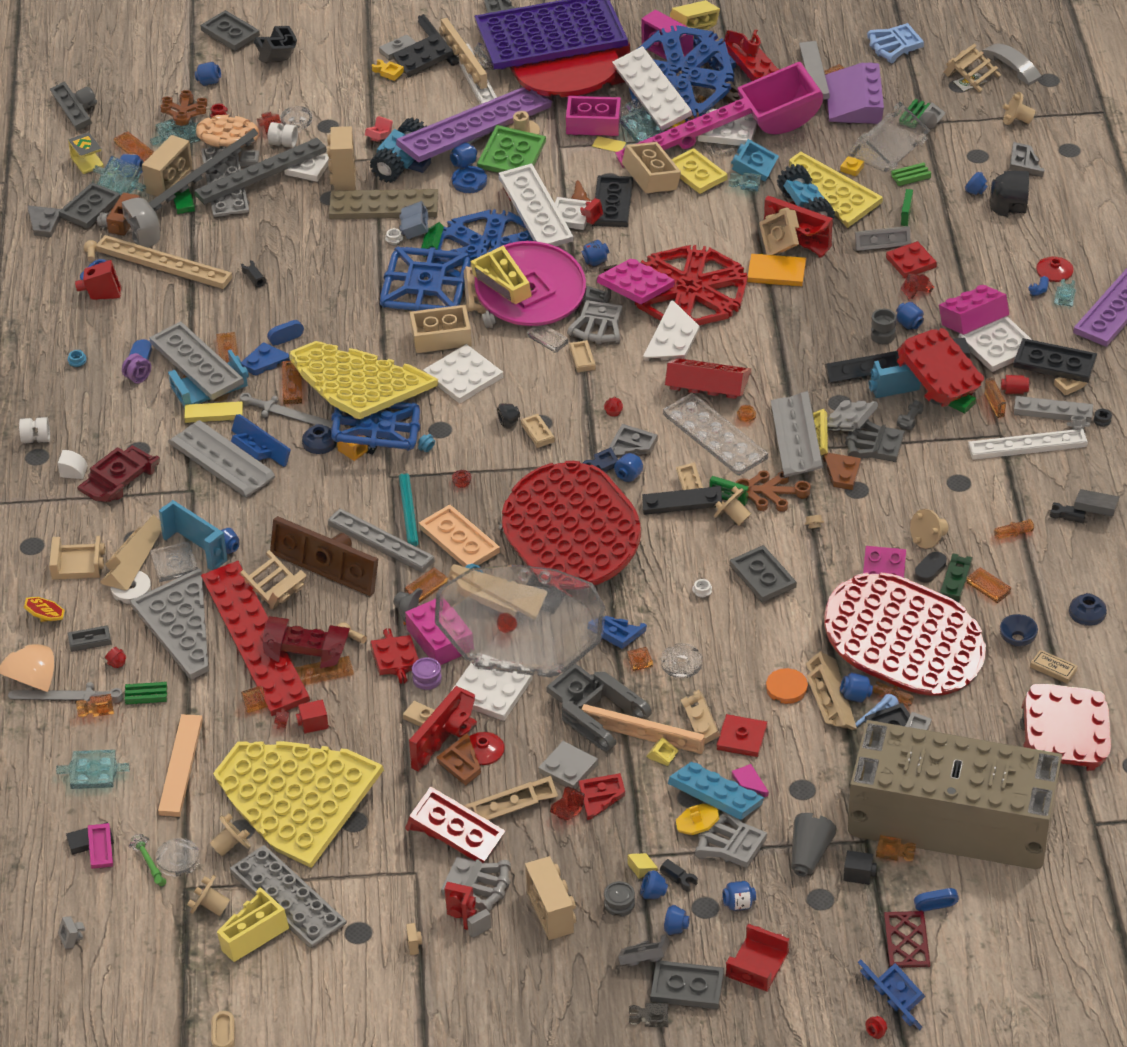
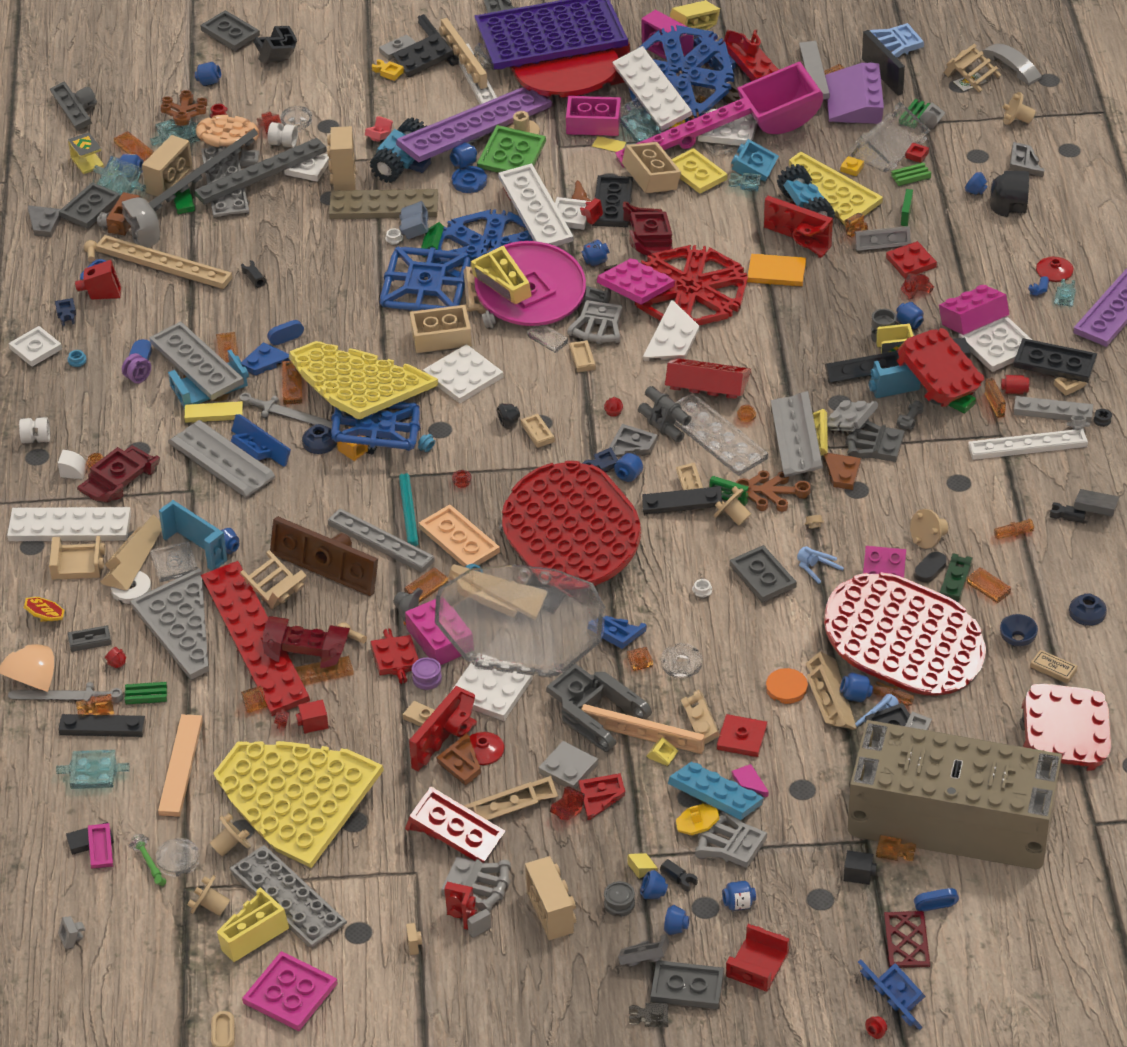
clear red plate [497,613,517,633] -> none
tan plate [759,208,799,255] -> none
dark grey cone [791,813,836,877] -> none
none -> white plate [7,507,131,541]
none -> white plate [9,326,62,367]
none -> dark blue plate [55,298,76,326]
none -> black plate [58,714,146,737]
none -> clear orange plate [86,453,104,469]
none -> dark pink plate [242,951,338,1031]
none -> dark red piece [623,202,673,256]
none -> dark grey pin [638,386,692,442]
none -> light blue plant [797,546,844,584]
none -> clear orange tile [845,212,868,238]
none -> black tile [862,30,905,96]
none -> light yellow piece [876,324,914,354]
none -> red plate [905,143,929,163]

